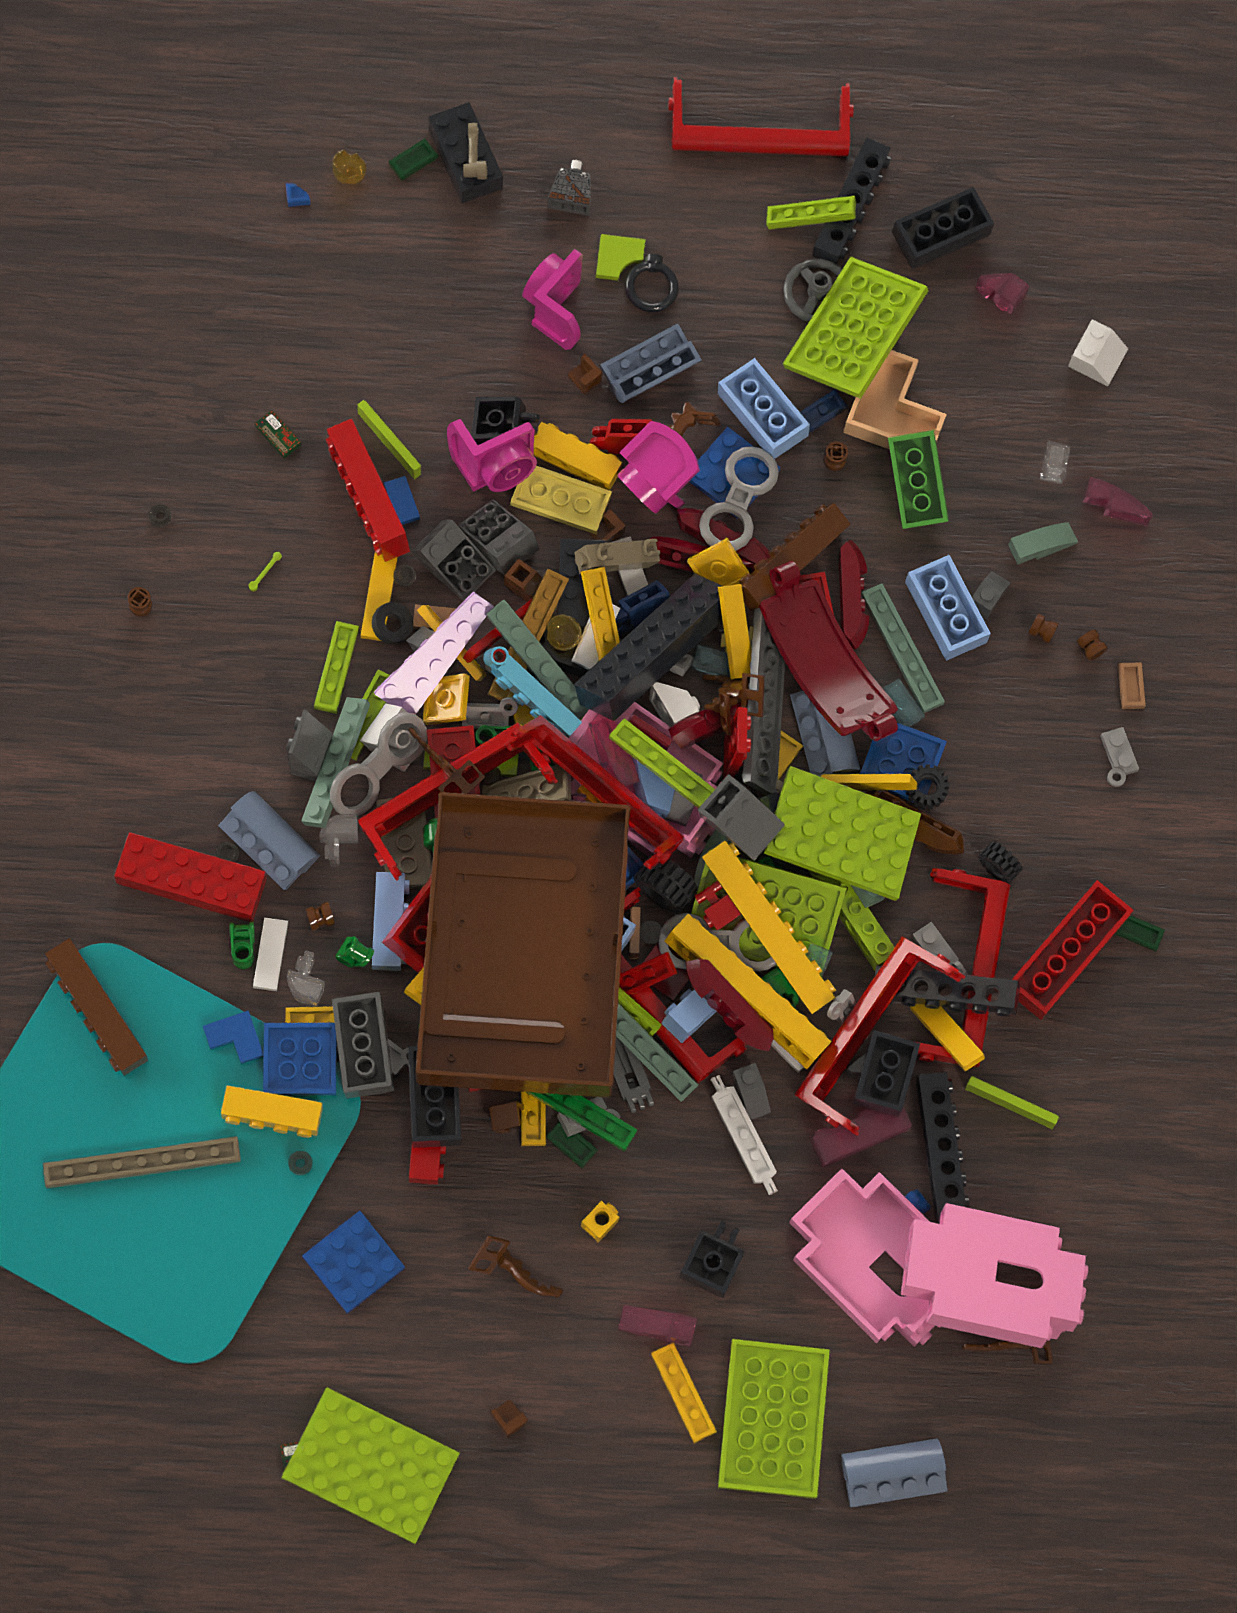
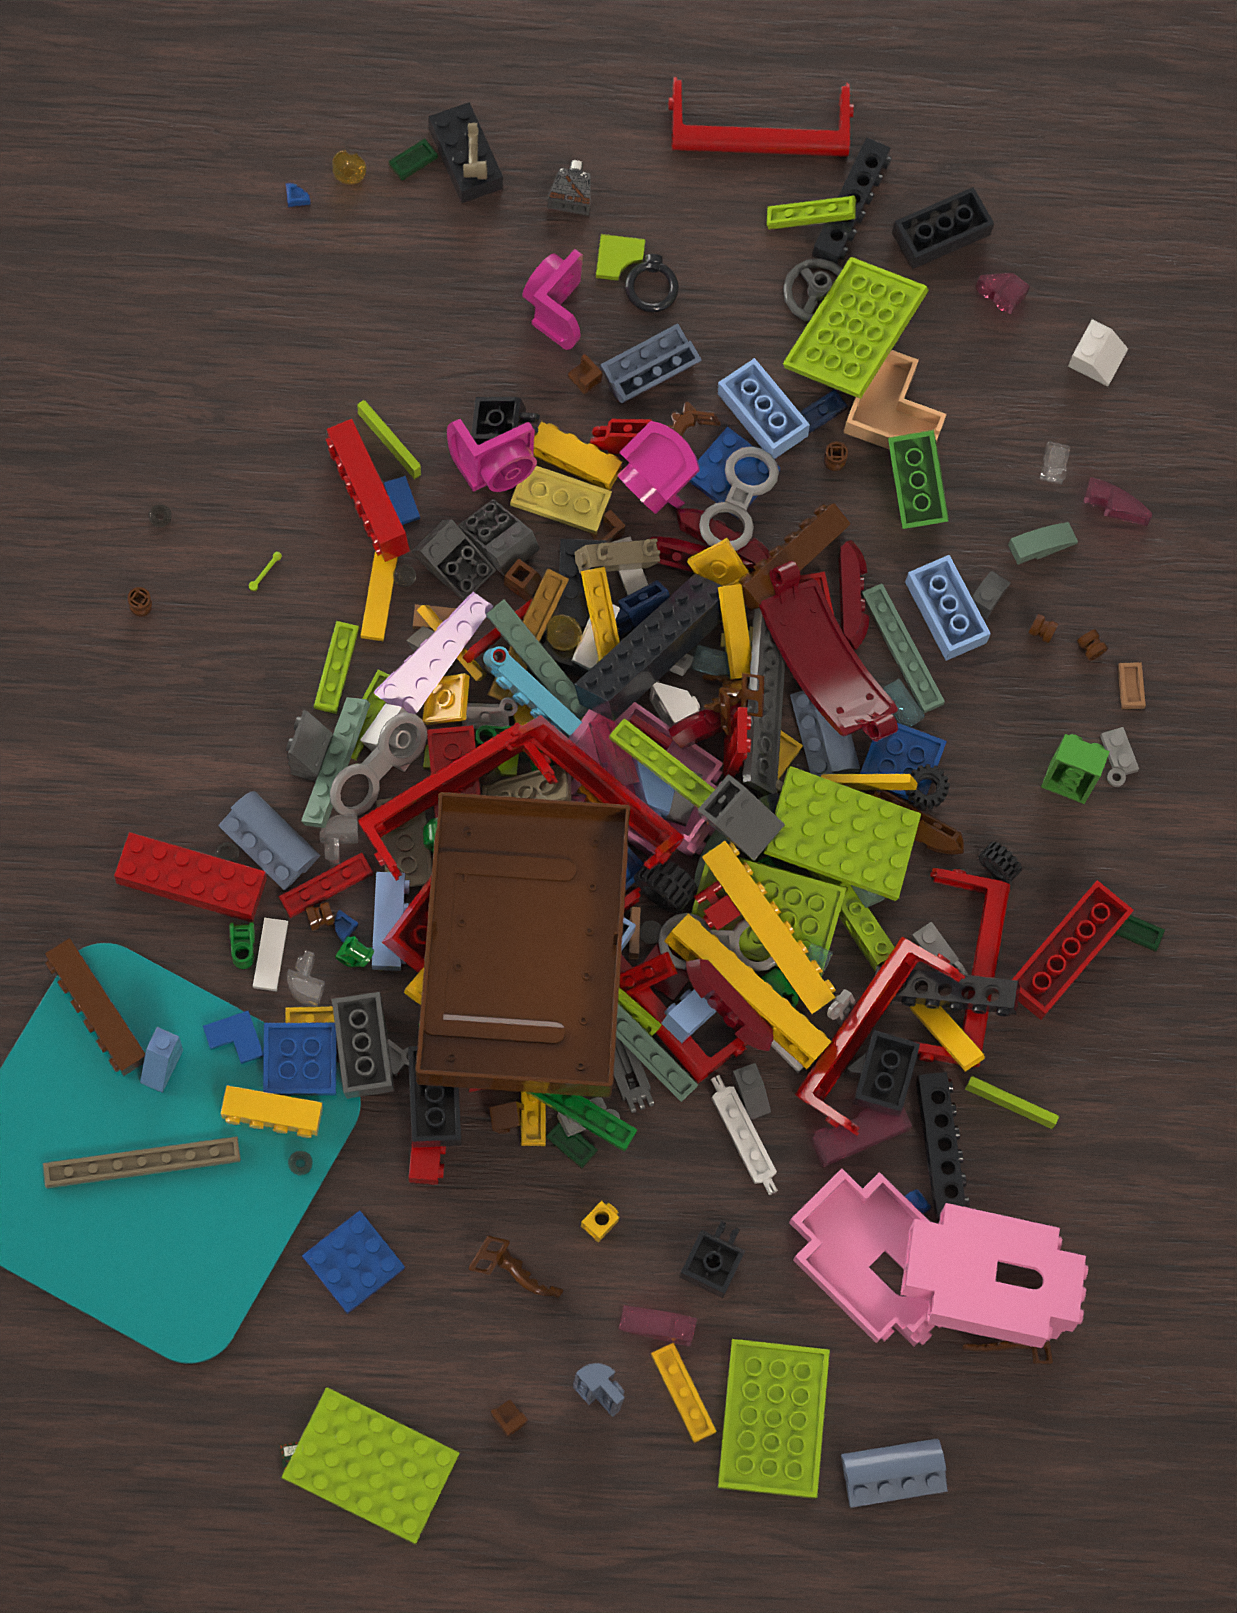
tile [254,410,301,458] -> none
black tyre [372,602,414,644] -> none
reddish brown piece [408,727,485,794] -> none
none -> medium blue slope [140,1027,183,1093]
none -> red tile [279,852,373,918]
none -> blue tile [335,910,359,943]
none -> sand blue brick [573,1363,625,1417]
none -> bright green brick [1041,734,1110,804]

